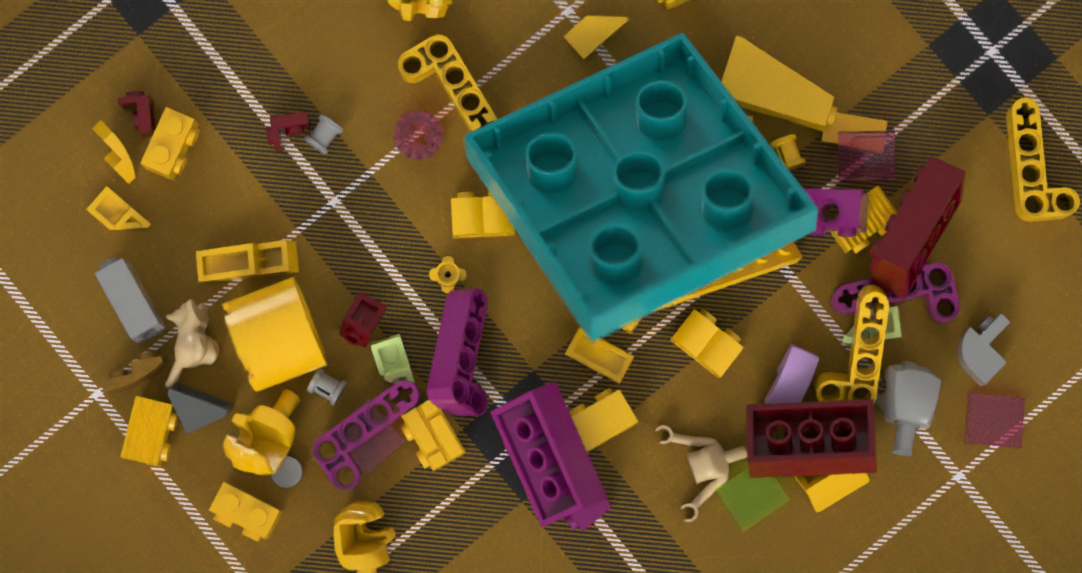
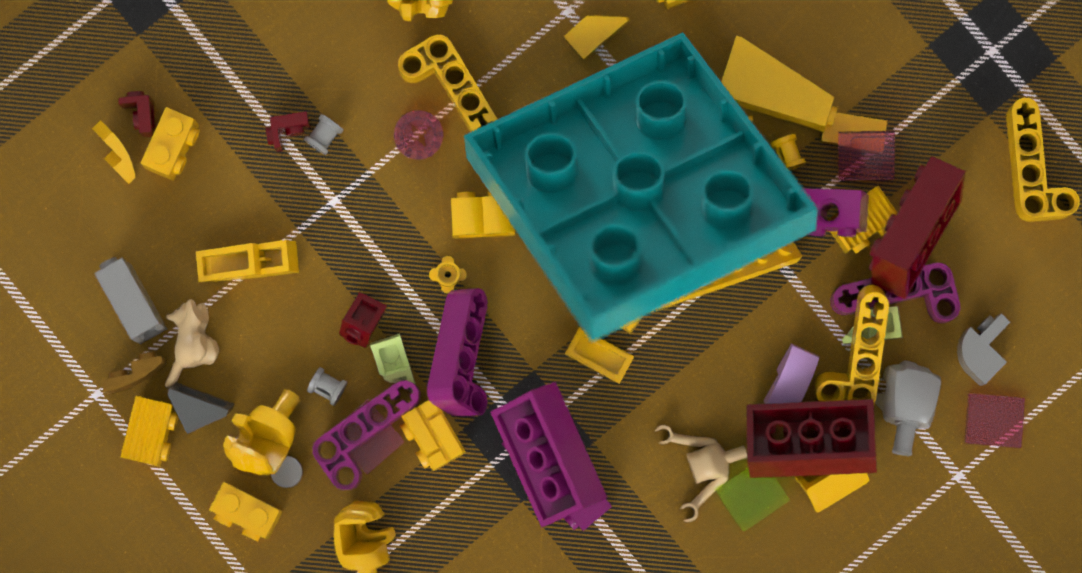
yellow slope [86,186,151,230] -> none
yellow brick [222,277,328,392] -> none
yellow brick [569,388,638,453] -> none
yellow brick [670,309,744,378] -> none

